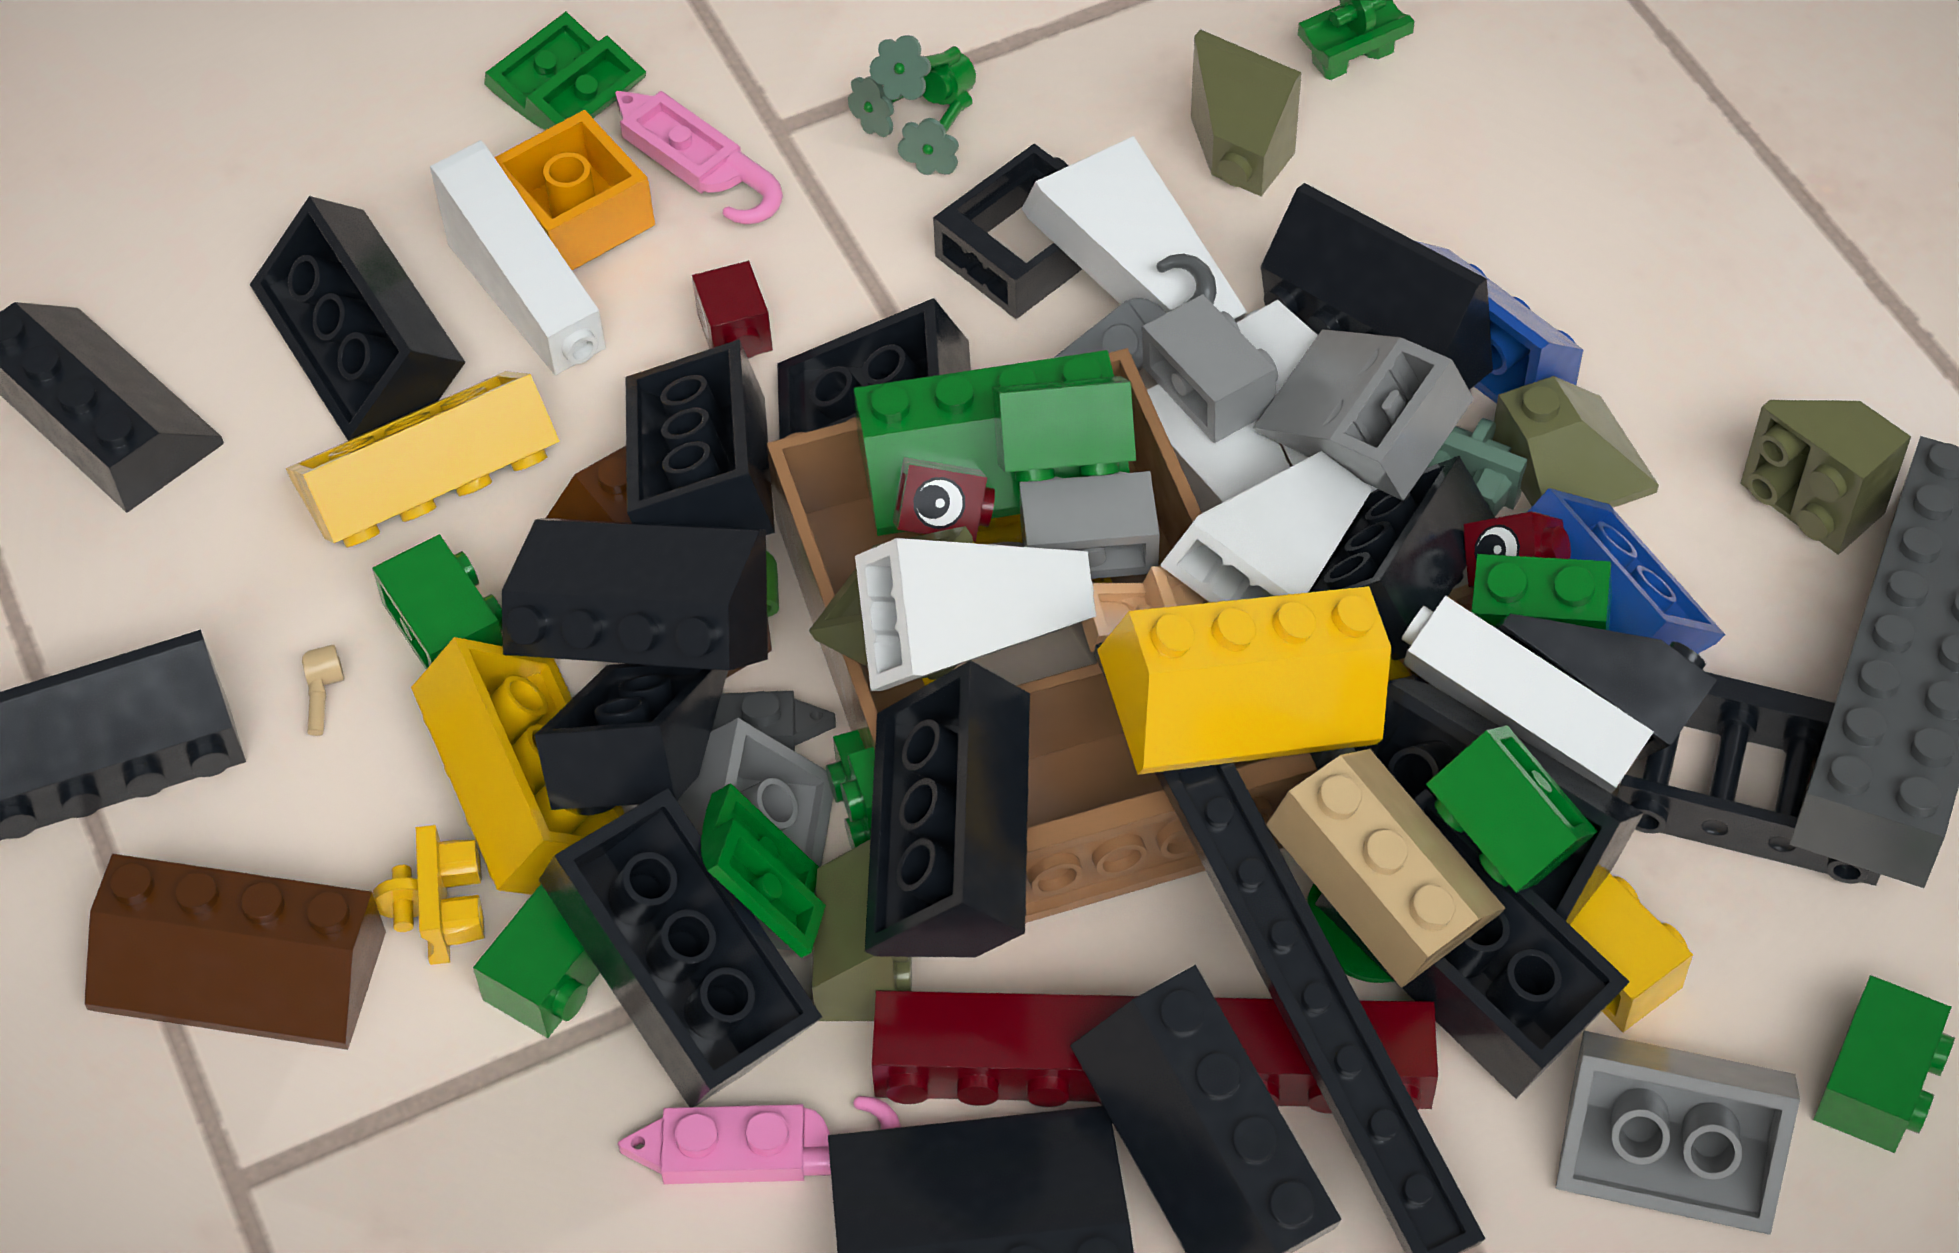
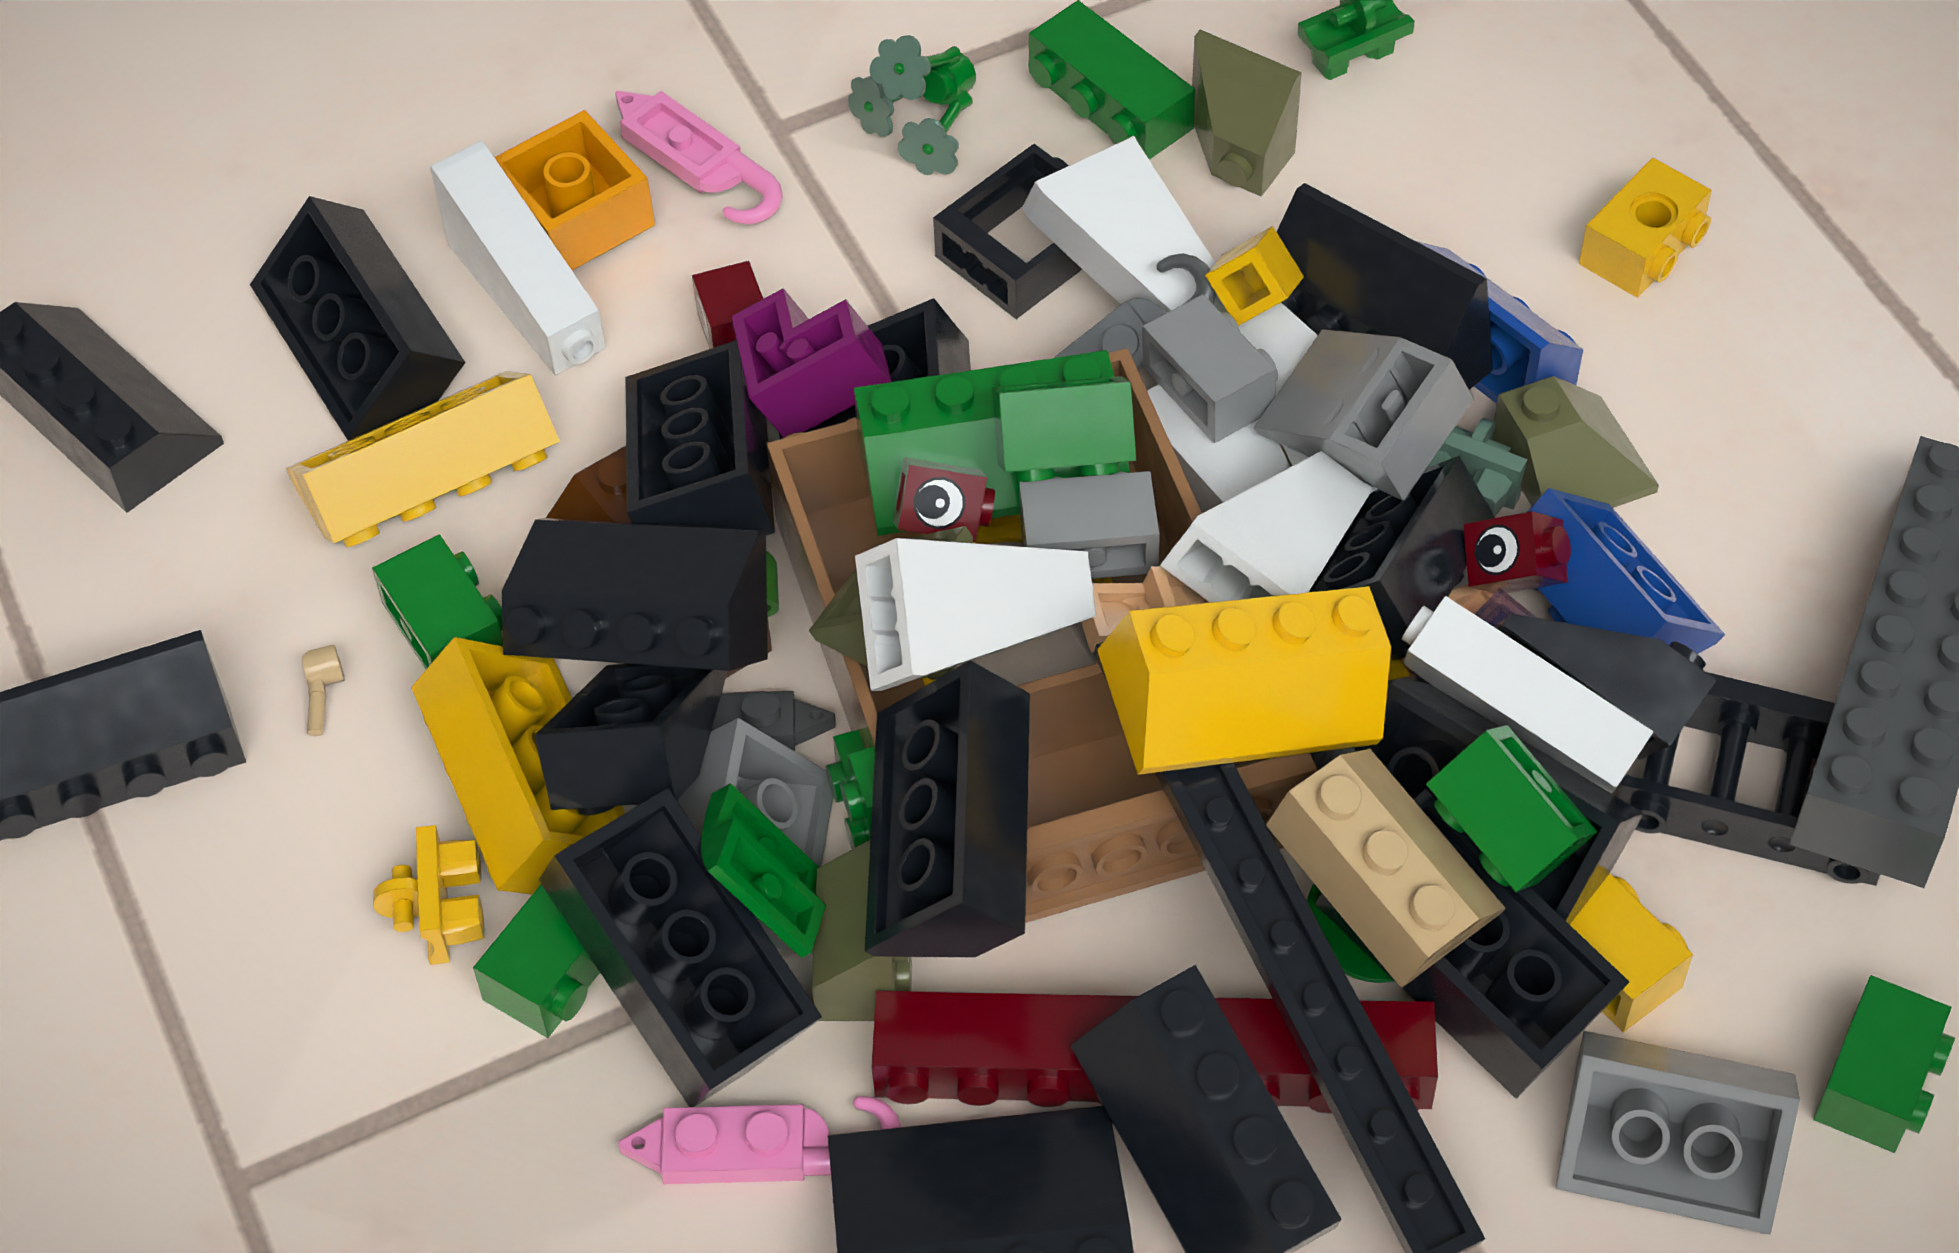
reddish brown slope [84,854,386,1050] -> none
green slope [484,11,646,130] -> none
green brick [1471,554,1612,630] -> none
olive slope [1740,400,1911,555] -> none
none -> magenta brick [732,288,892,438]
none -> green brick [1028,0,1196,160]
none -> yellow brick [1205,226,1304,326]
none -> yellow brick [1579,157,1712,298]

